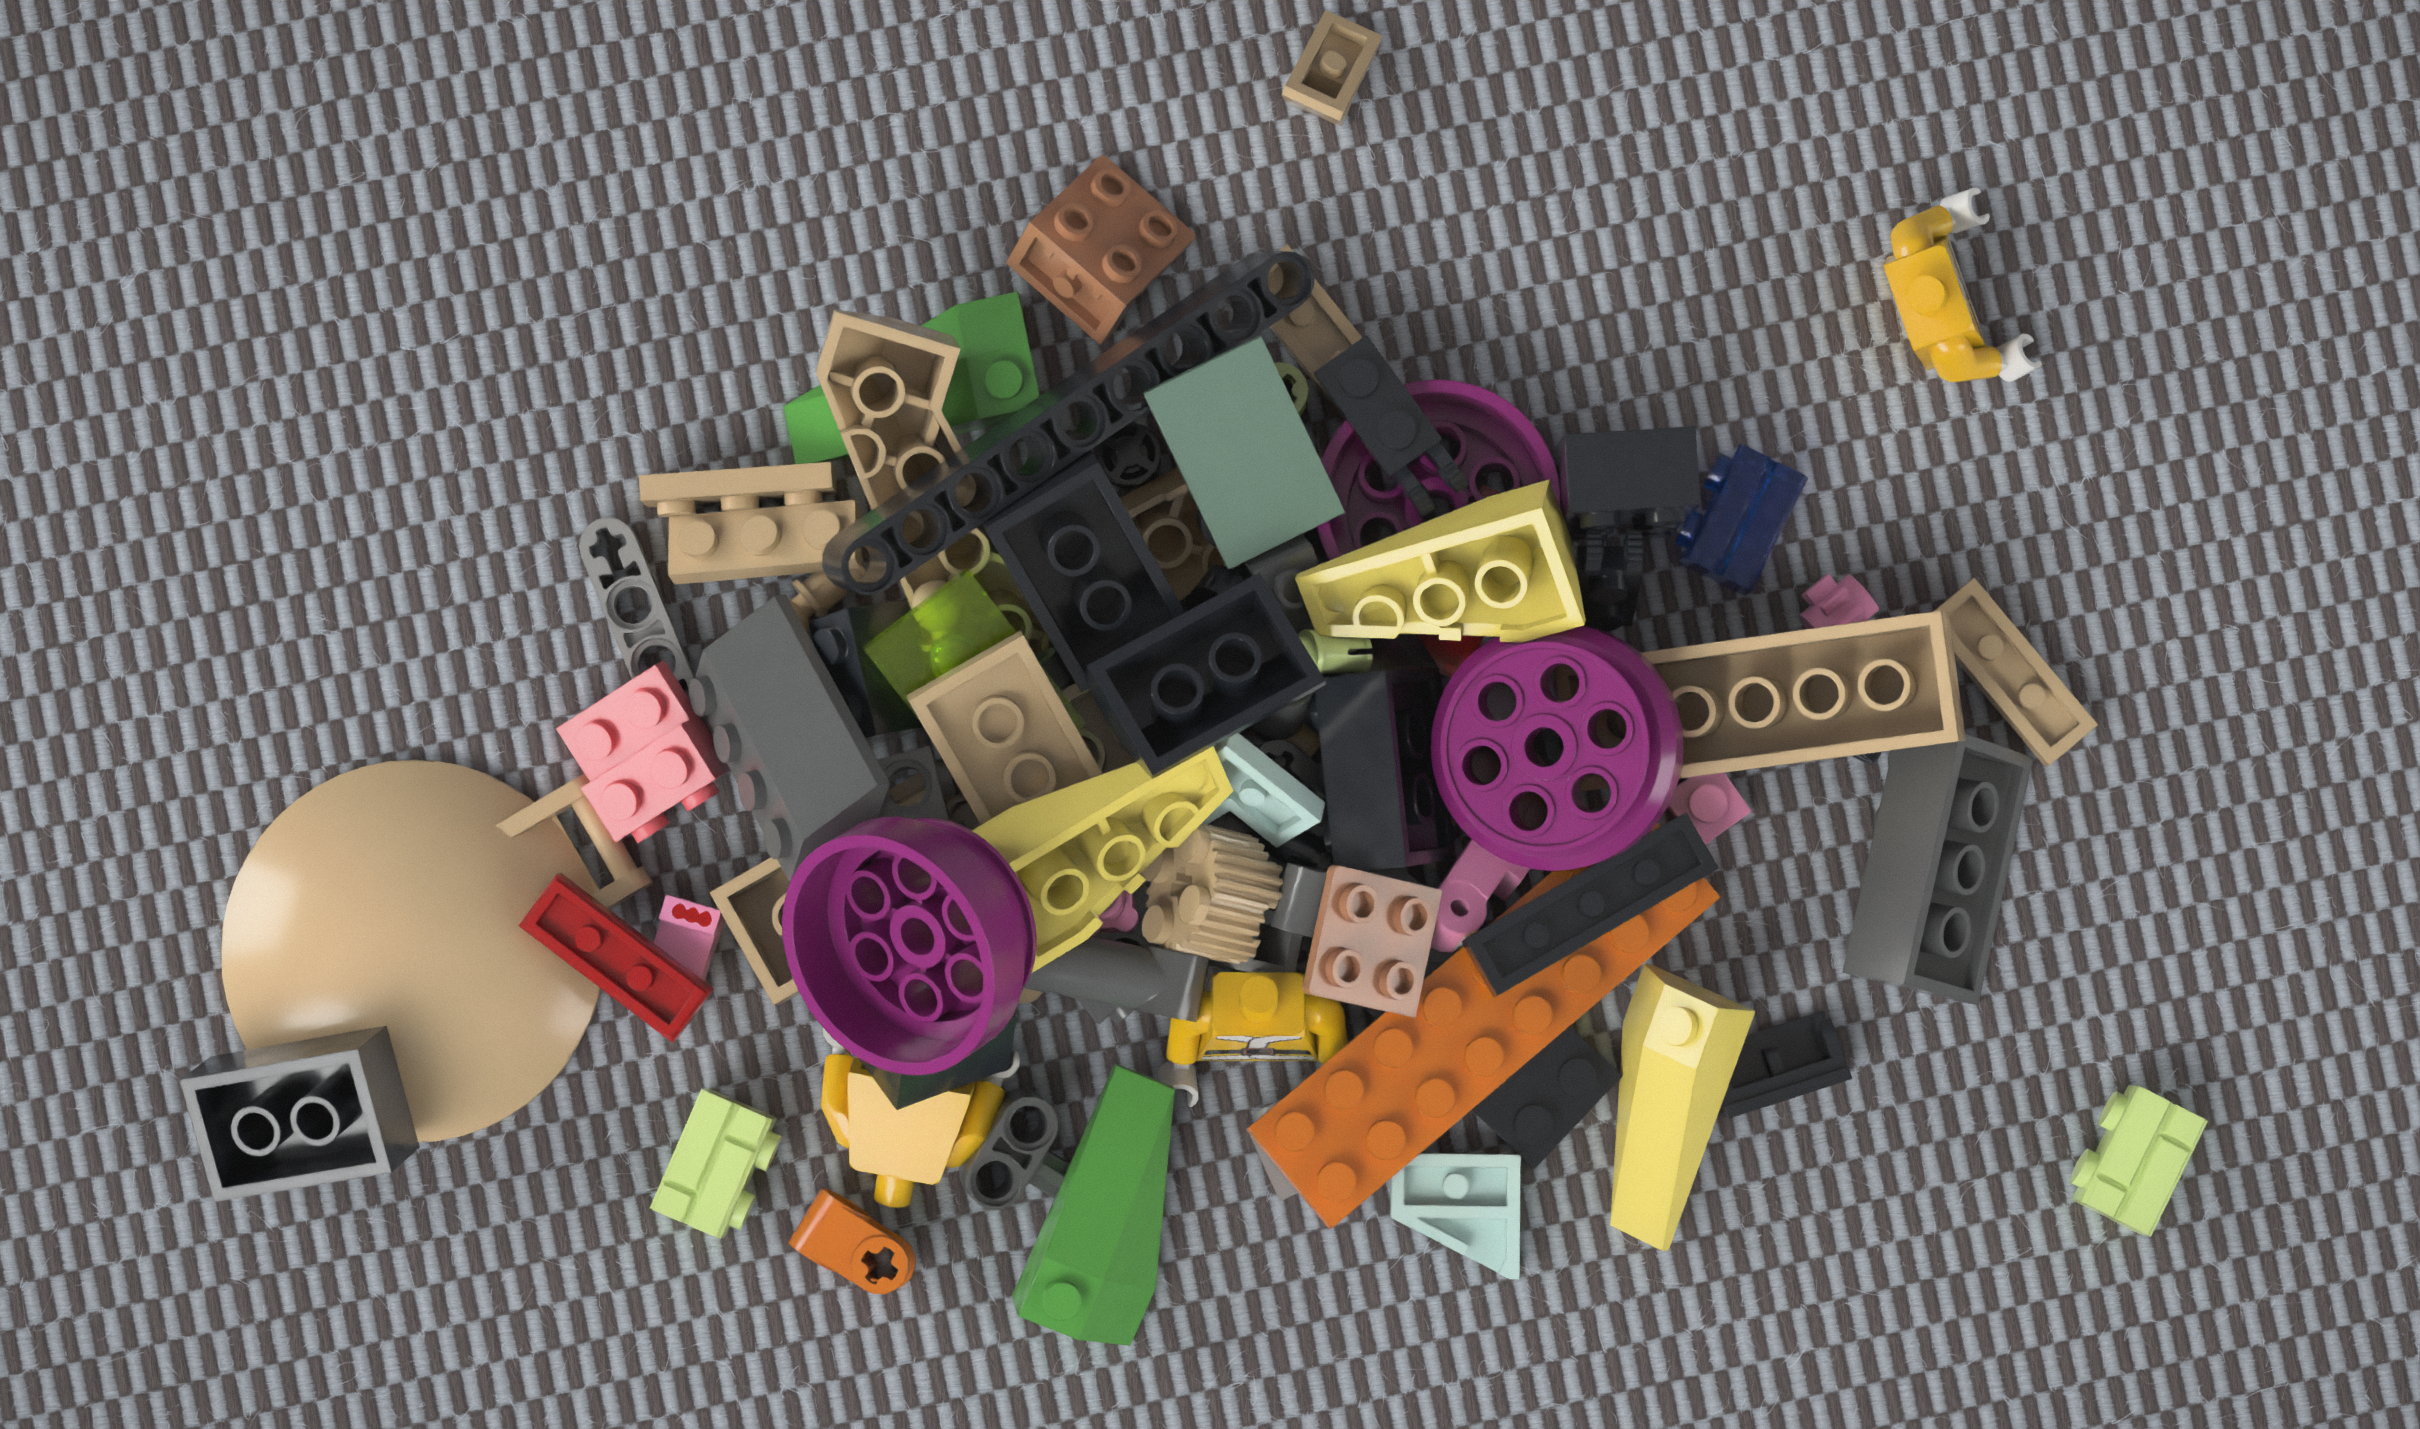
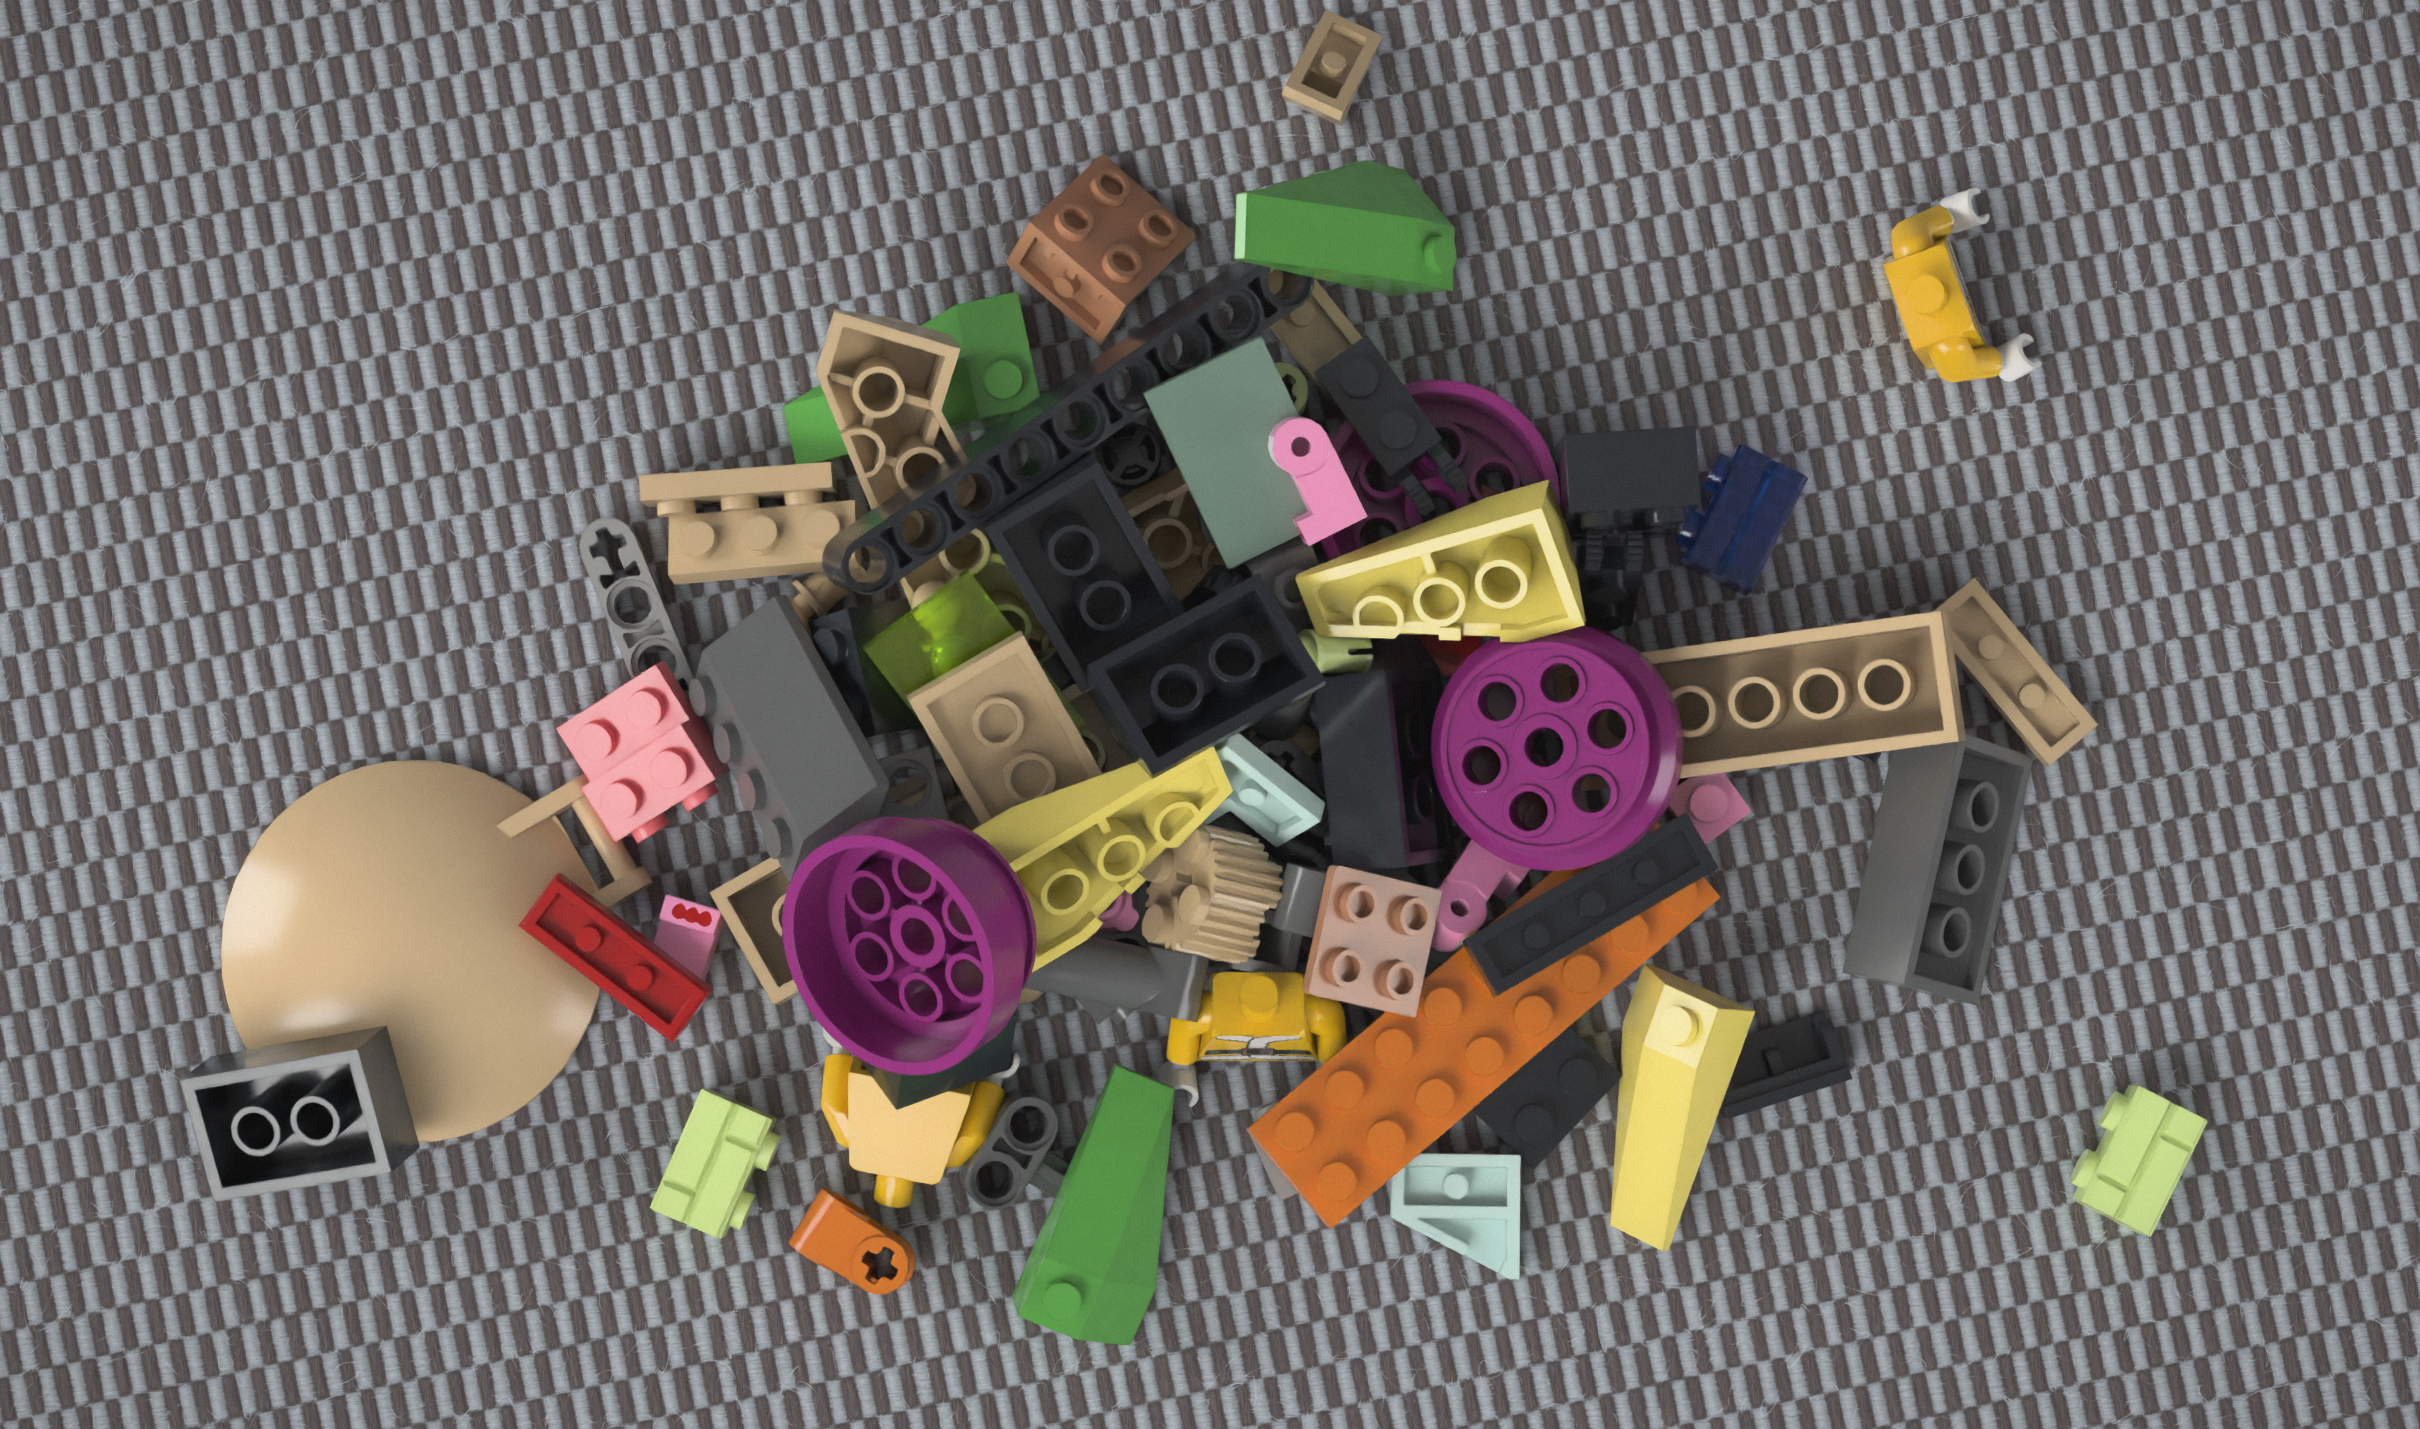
bright pink gear [1799,573,1879,629] -> none
none -> bright green wedge [1234,160,1457,296]
none -> bright pink leg [1268,416,1368,546]

